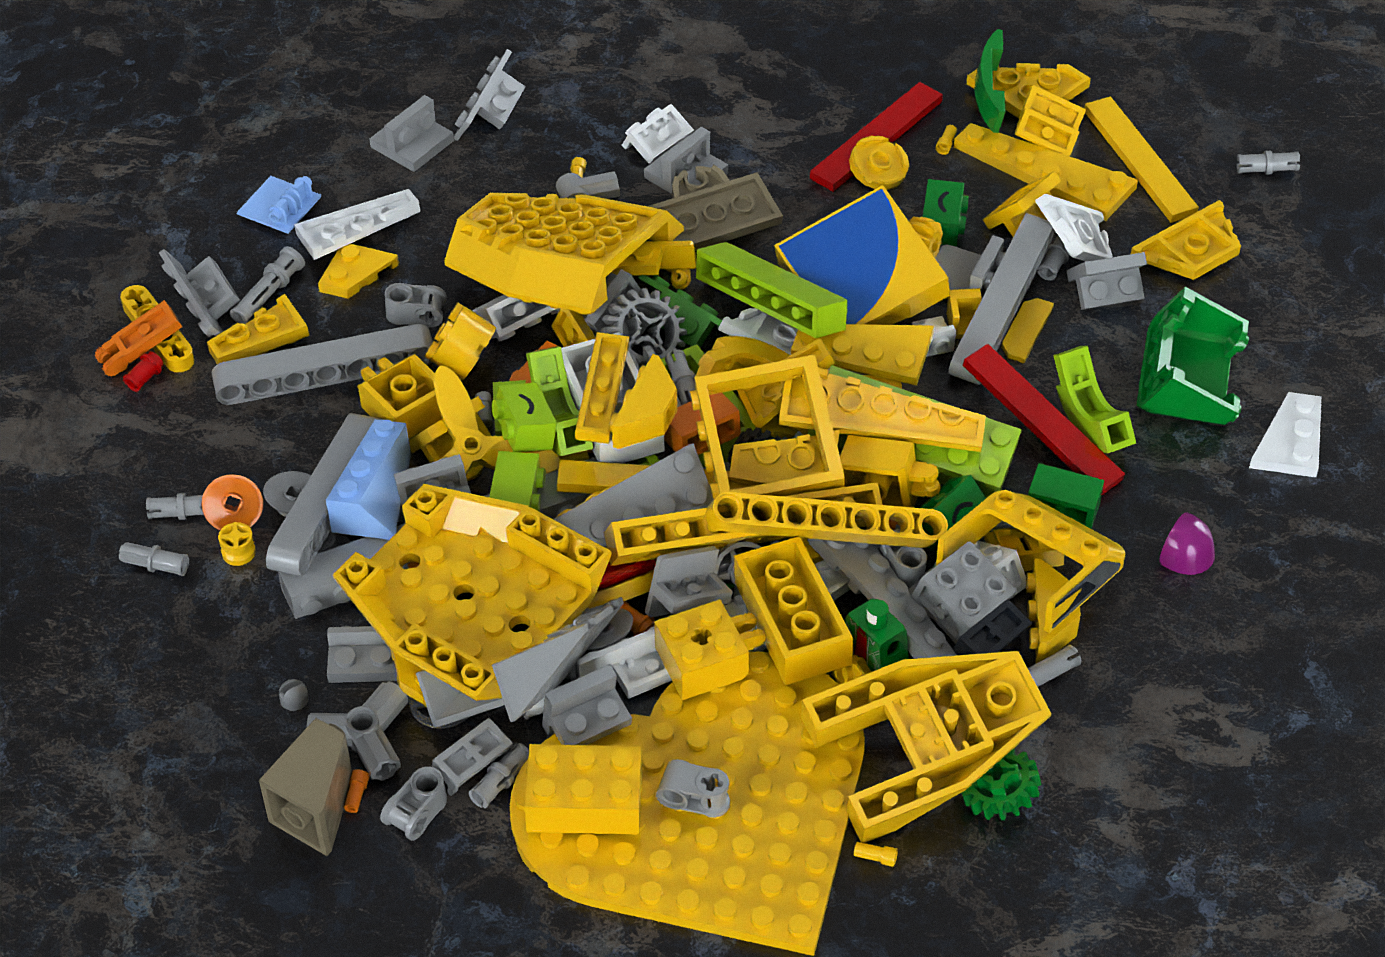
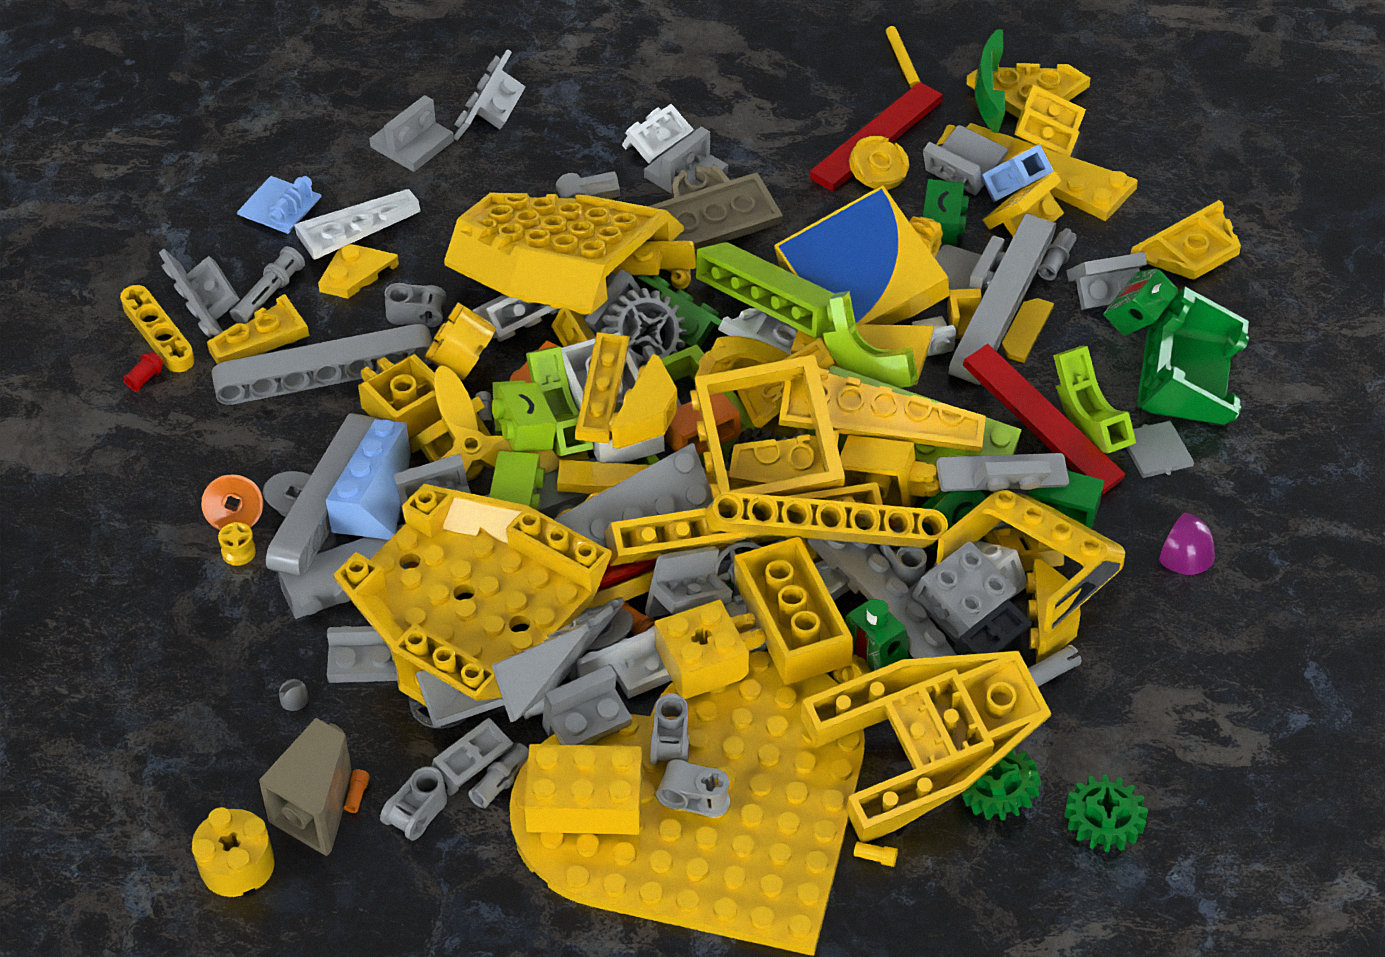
orange hinge [95,300,183,377] -> none
light grey axle [119,542,189,576] -> none
light grey pin [146,493,204,520] -> none
light grey piece [306,681,408,781] -> none
yellow piece [571,157,587,178] -> none
light grey pin [665,350,695,405] -> none
white wing [1035,194,1112,262] -> none
yellow tile [1084,96,1199,223] -> none
light grey pin [1236,150,1300,174] -> none
white wing [1249,392,1322,477] -> none
none -> yellow brick [192,807,275,897]
none -> light grey piece [650,694,689,765]
none -> lime arch [823,291,918,388]
none -> yellow bar [886,26,920,88]
none -> light grey bracket [923,125,1008,196]
none -> light grey bracket [936,453,1069,492]
none -> light blue brick [981,144,1054,202]
none -> green gear [1064,774,1148,852]
none -> green torso [1103,268,1178,336]
none -> light grey piece [1126,421,1194,478]

